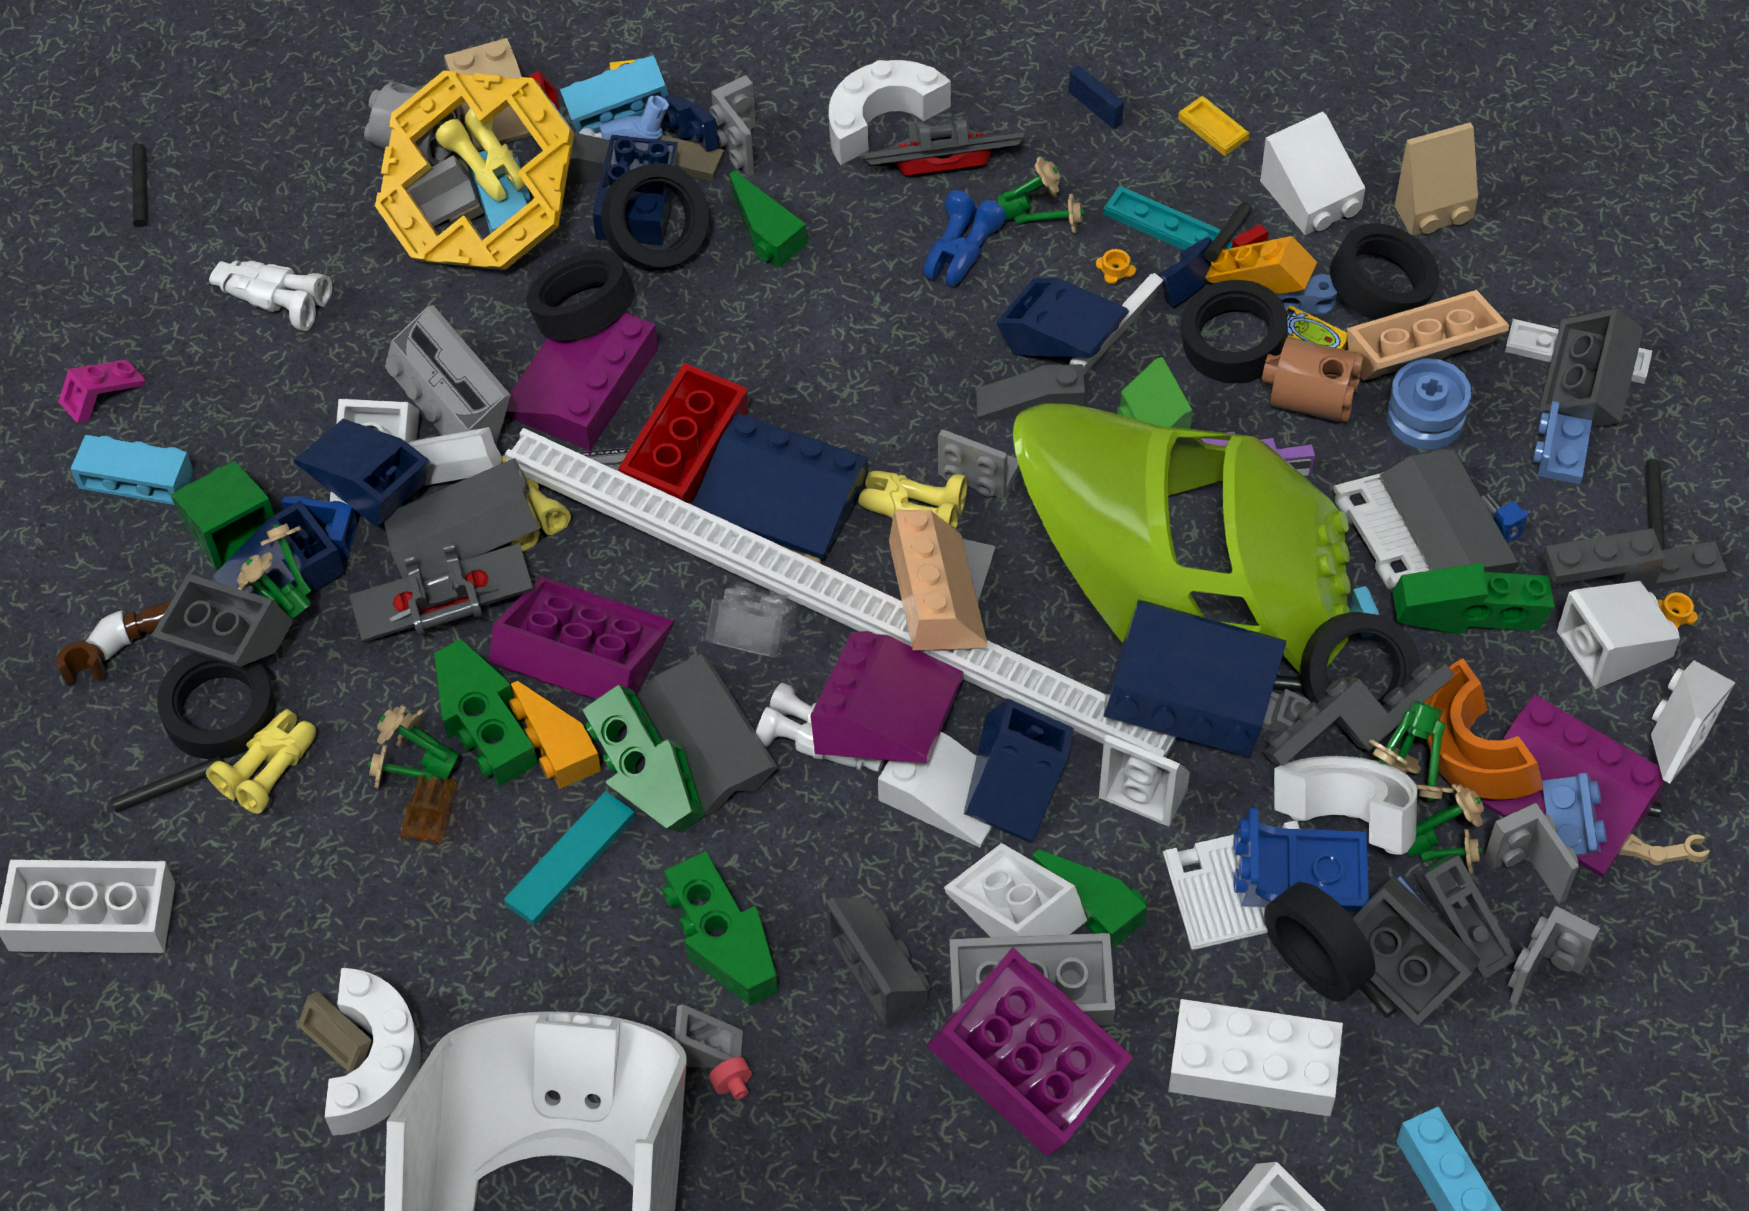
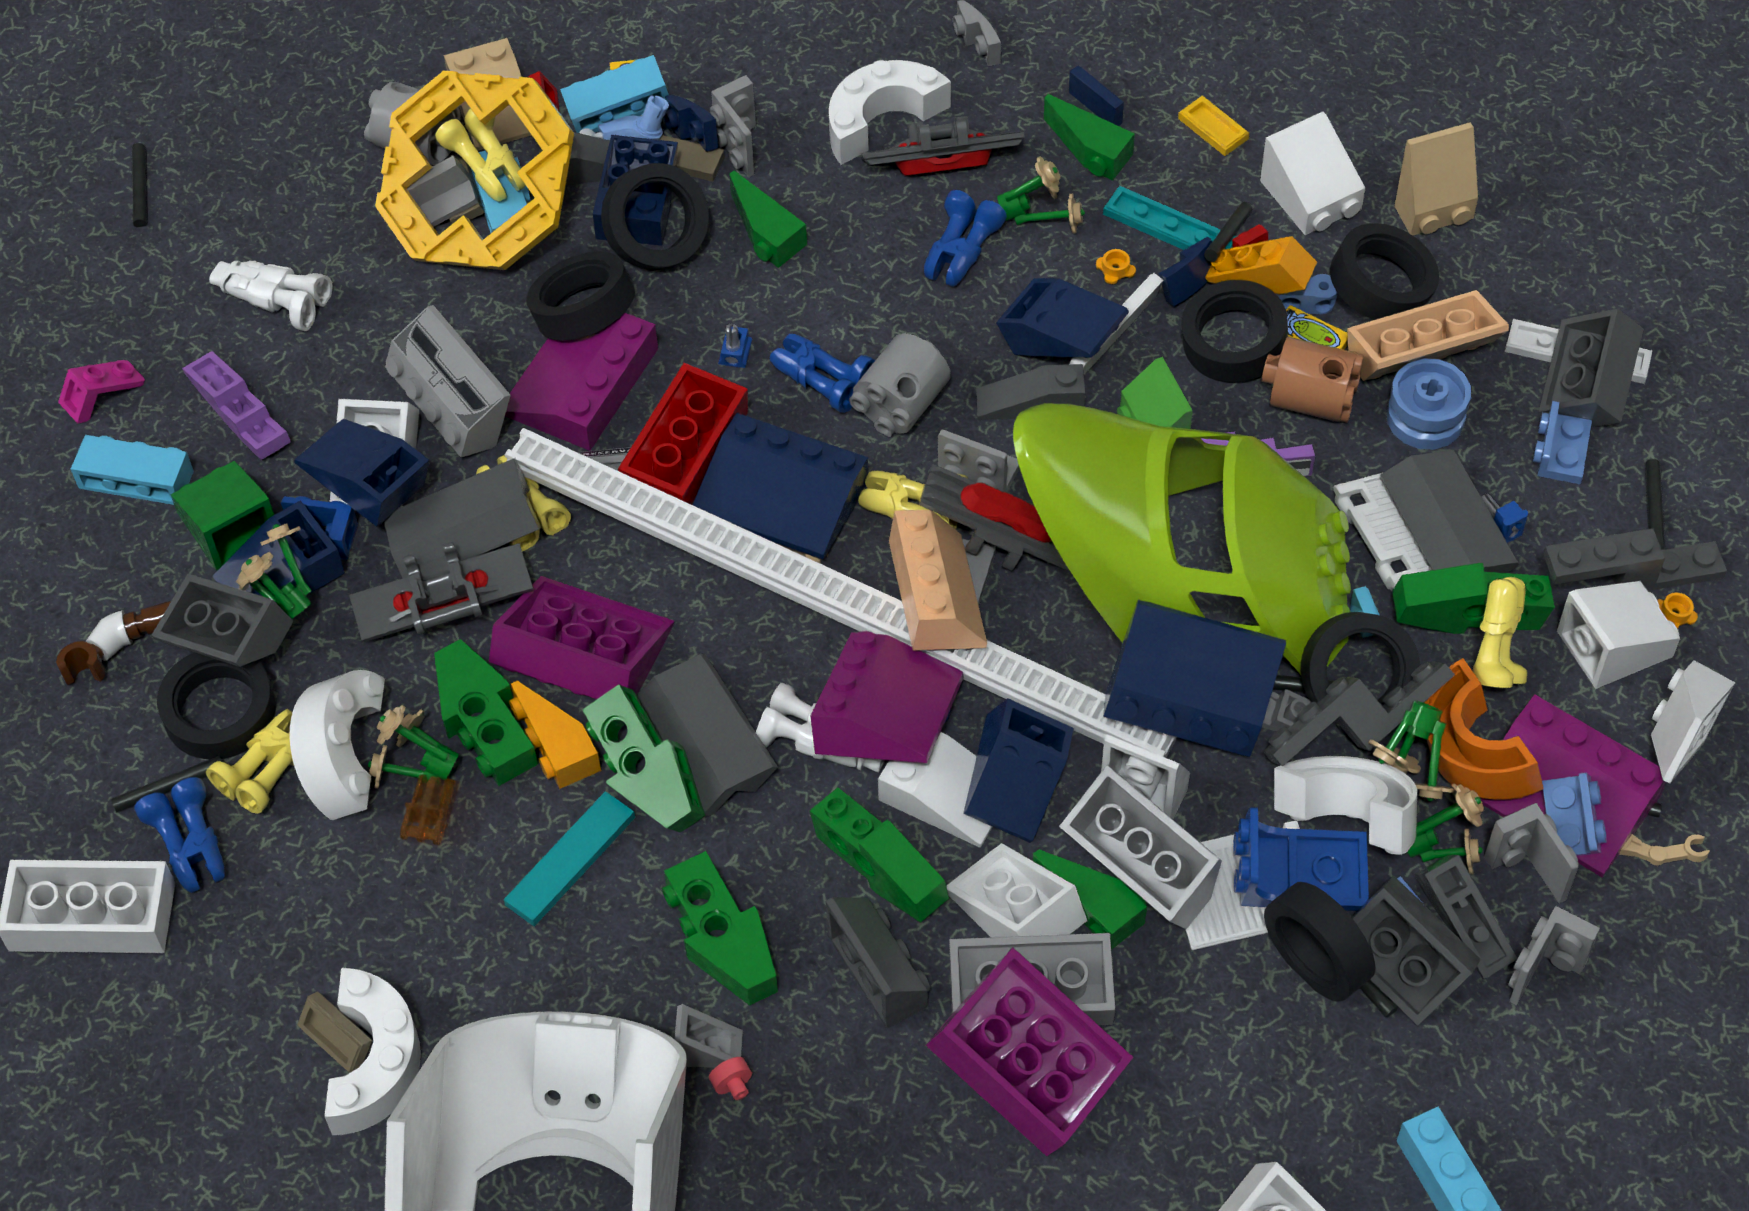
white piece [408,427,503,486] -> none
clear slope [705,582,801,658] -> none
white brick [1168,999,1343,1116] -> none
none -> blue piece [134,777,225,893]
none -> medium lavender slope [182,351,291,460]
none -> white brick [290,670,385,820]
none -> blue piece [718,324,752,368]
none -> blue piece [770,334,876,413]
none -> green brick [809,788,949,923]
none -> light grey cylinder [849,333,950,437]
none -> dark grey piece [919,464,1070,571]
none -> light grey slope [953,0,1001,66]
none -> green slope [1044,94,1135,181]
none -> light grey slope [1059,765,1222,929]
none -> light yellow piece [1473,577,1527,688]

